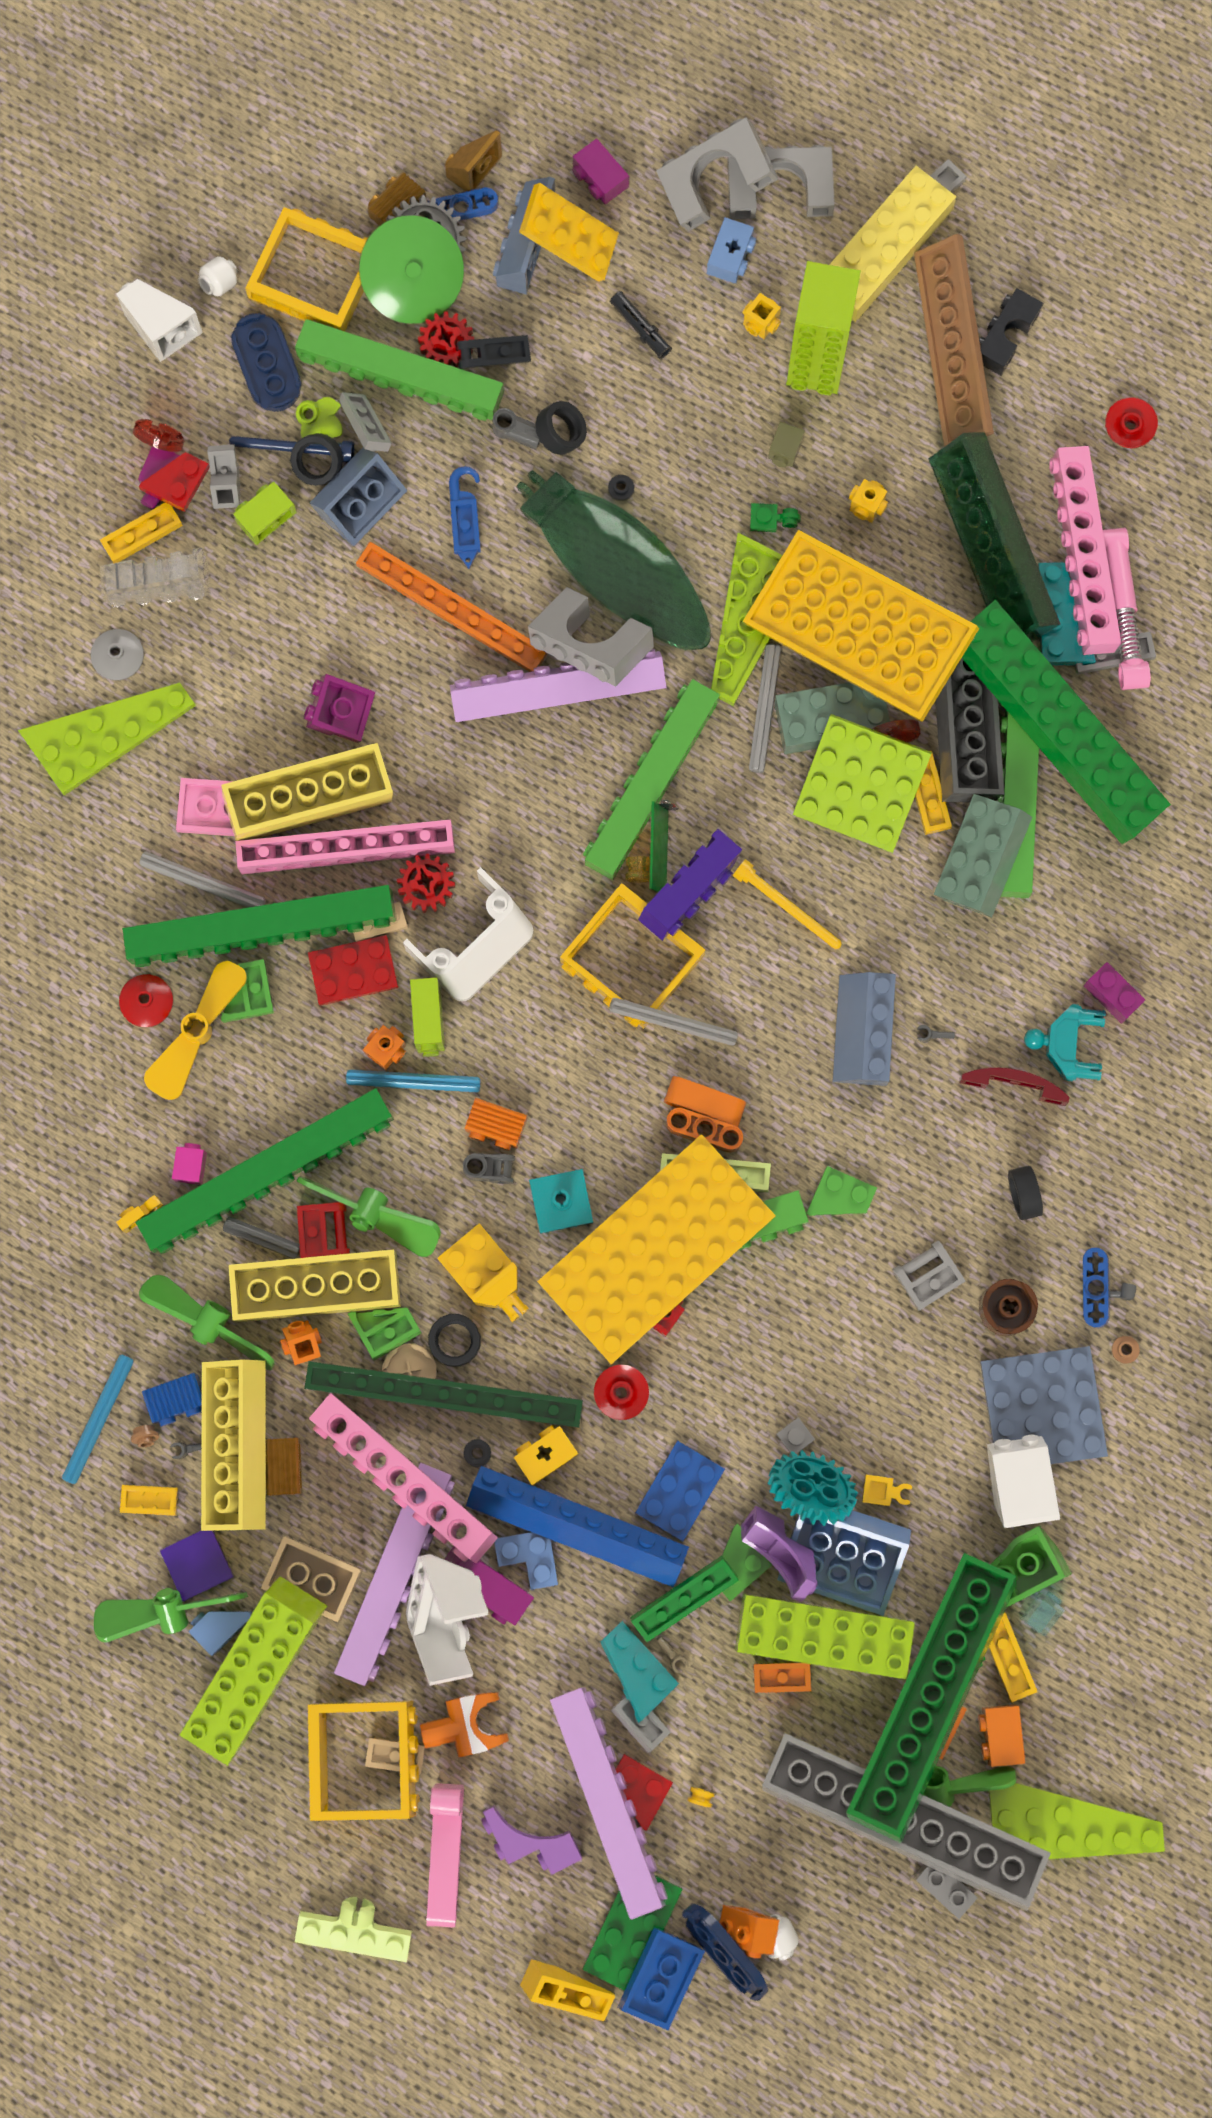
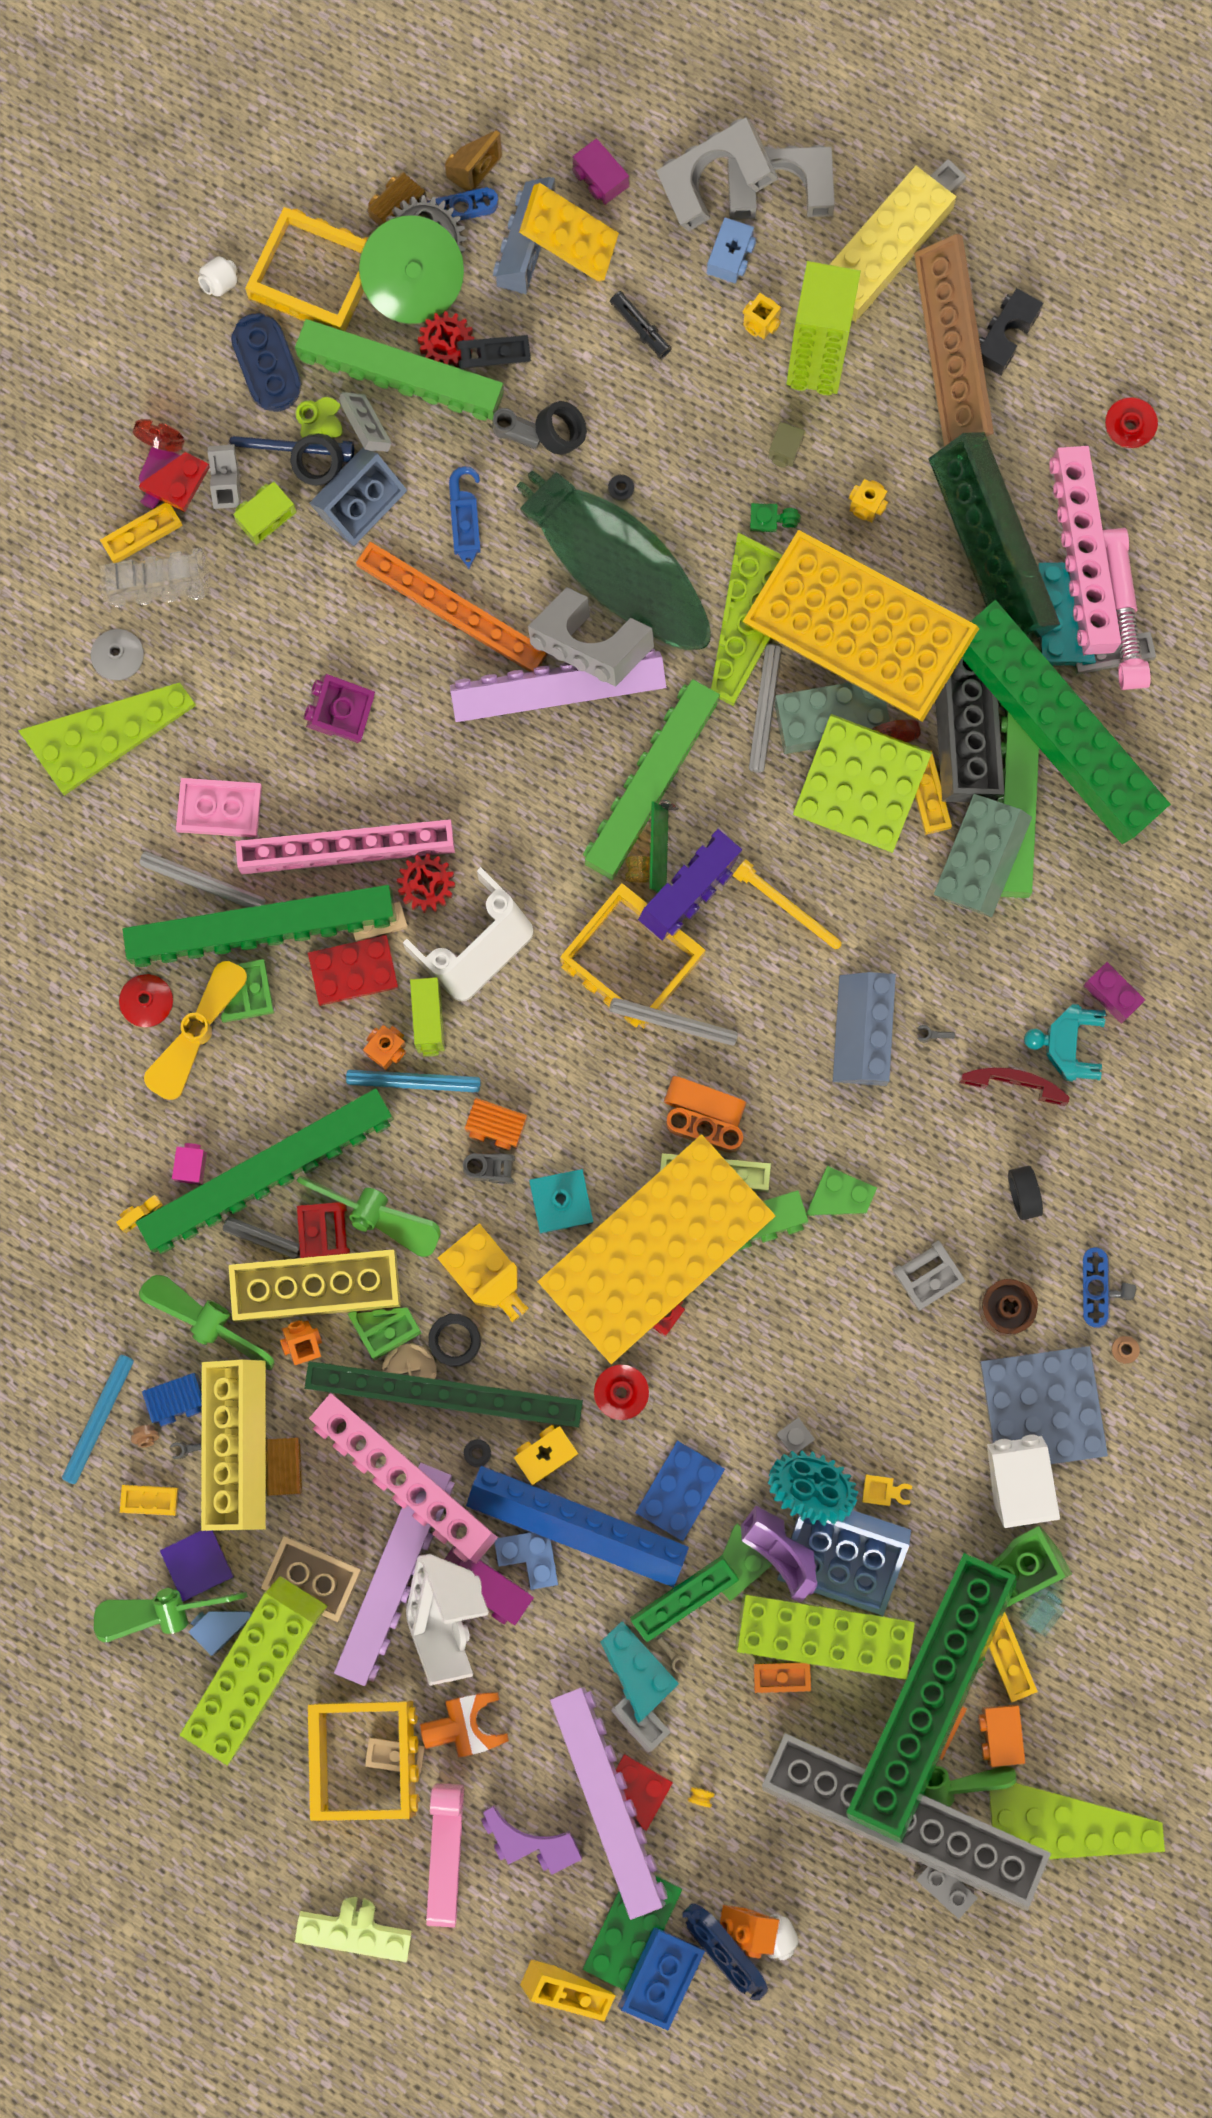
white slope [116,279,203,362] -> none
light yellow brick [221,743,393,841] -> none

